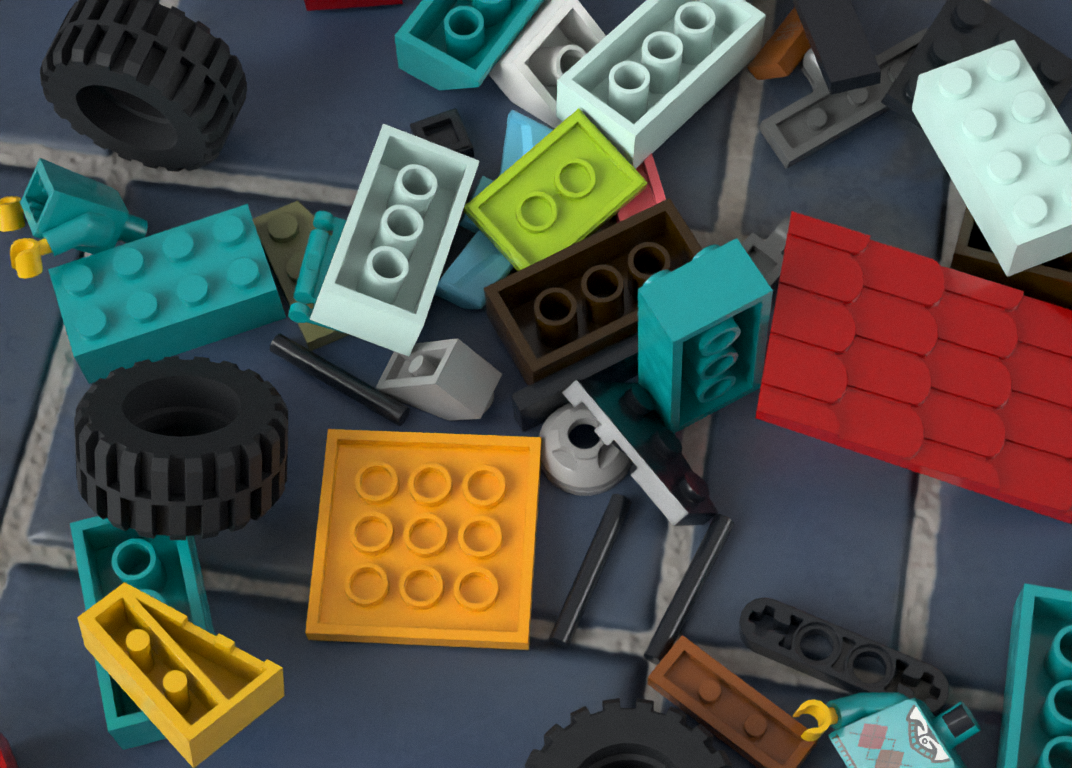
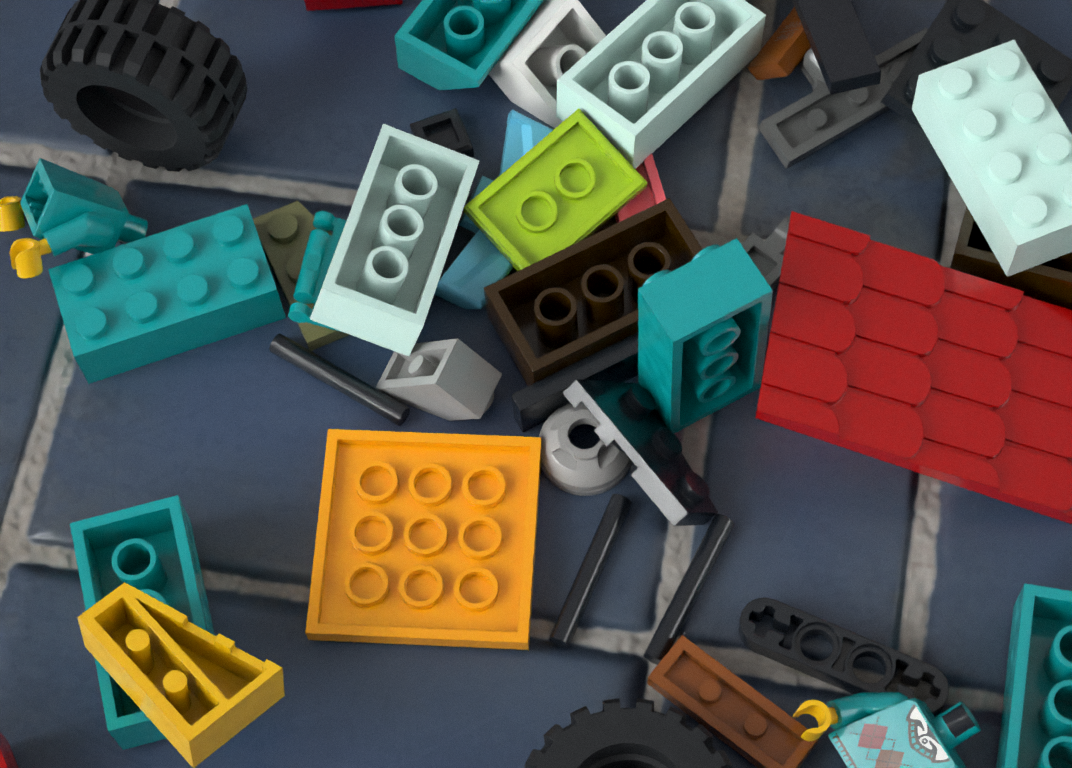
black tyre [74,356,288,540] -> none

